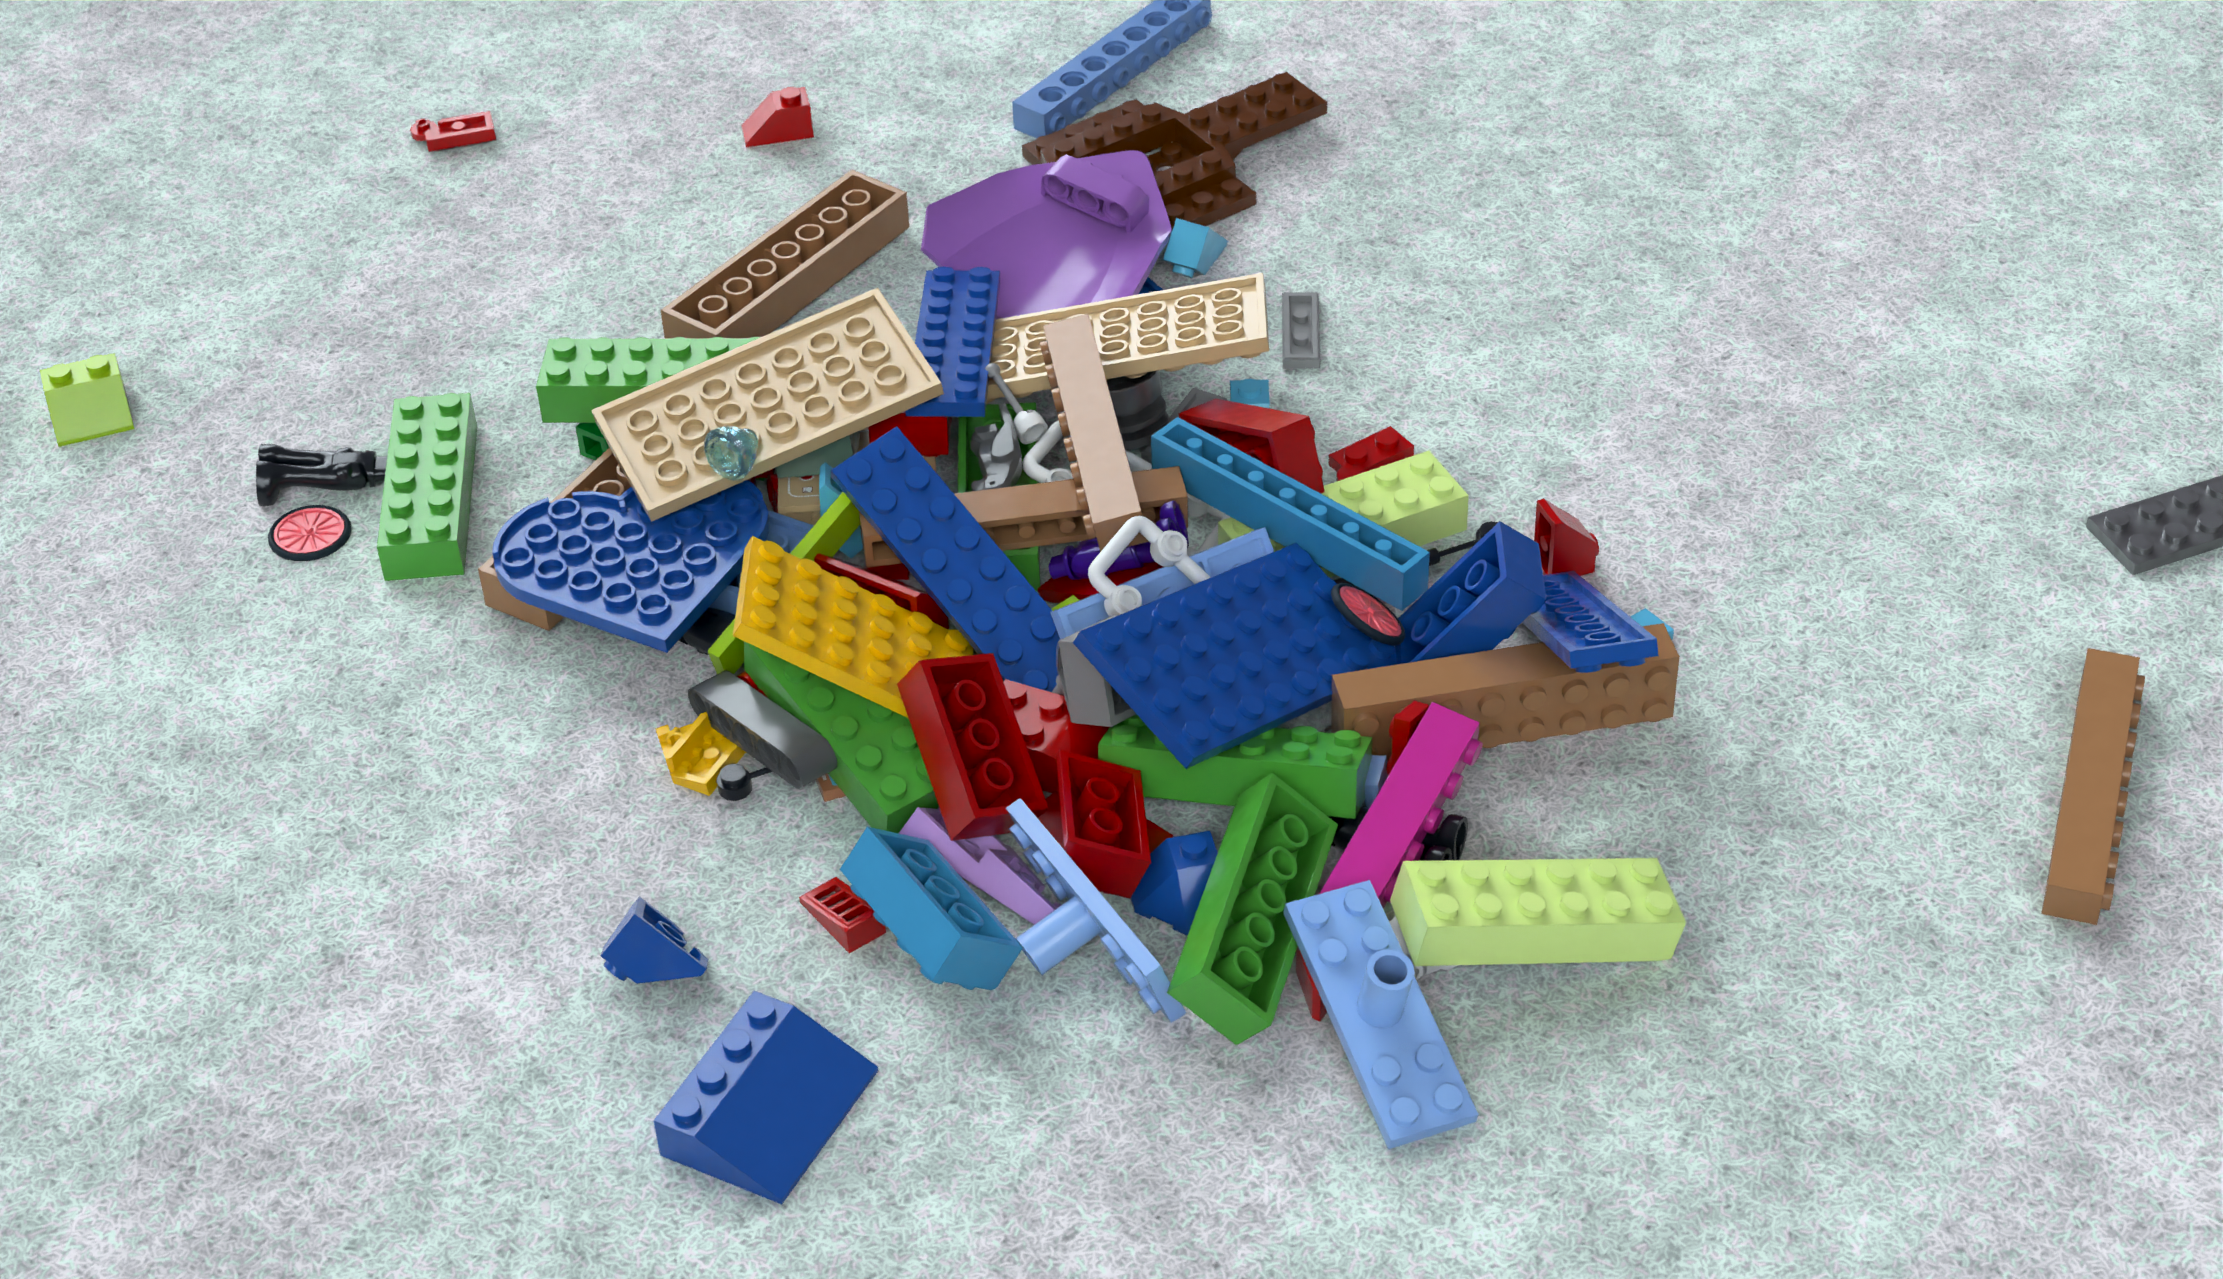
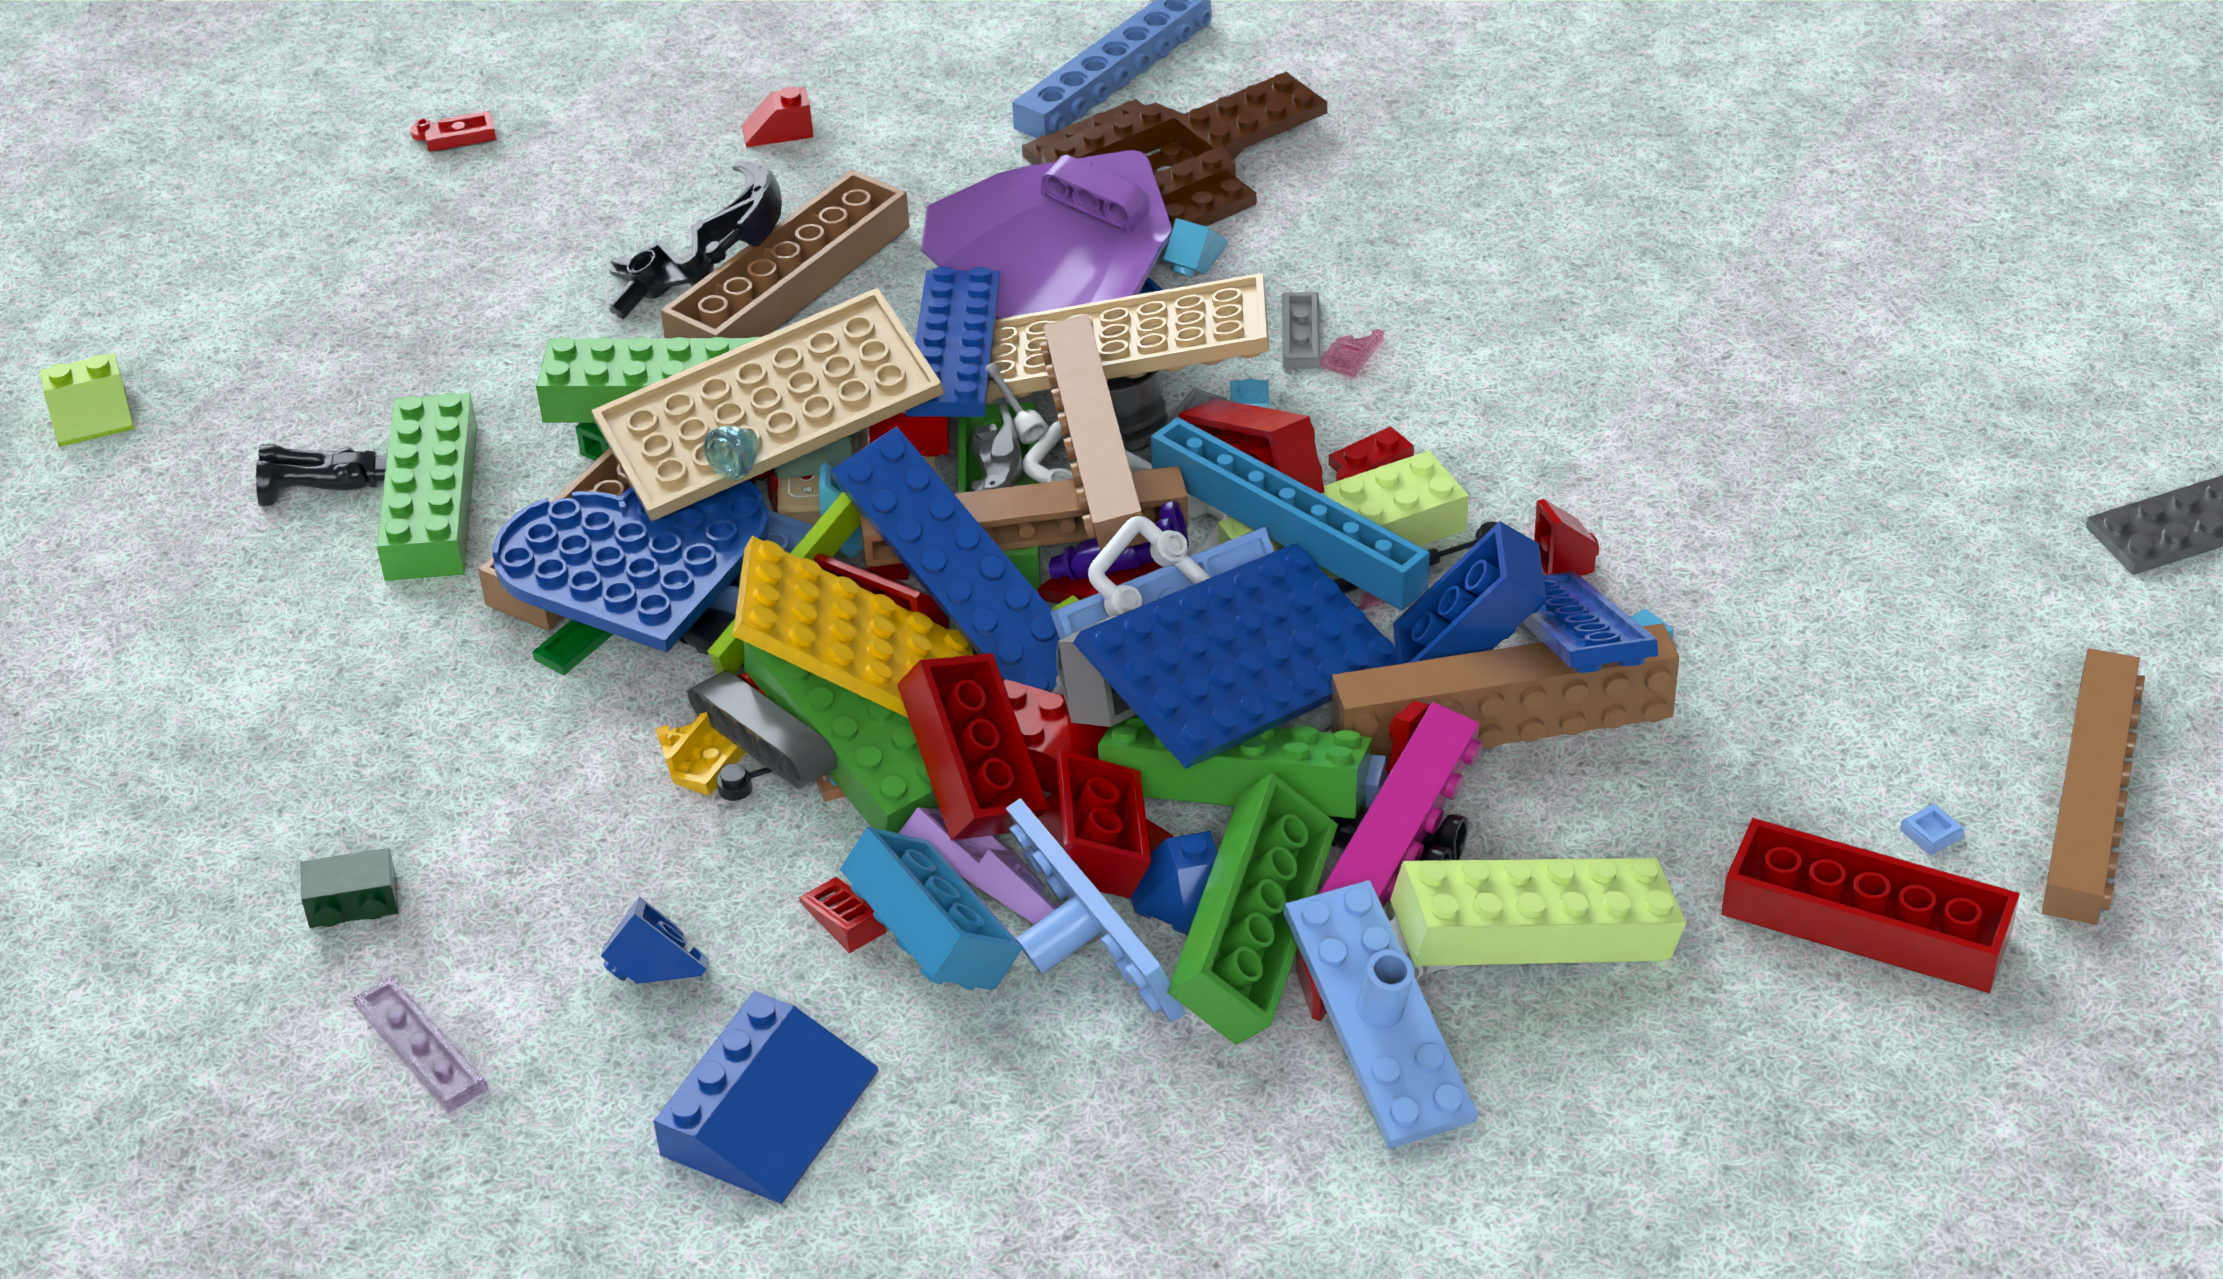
coral wheel [268,505,352,561] -> none
wheel [1331,583,1405,646] -> none
none -> brick [300,848,398,928]
none -> clear purple tile [352,976,488,1113]
none -> green tile [532,619,614,675]
none -> black piece [608,160,782,319]
none -> clear pink tile [1321,329,1384,378]
none -> red brick [1721,817,2020,993]
none -> light blue tile [1900,803,1965,856]

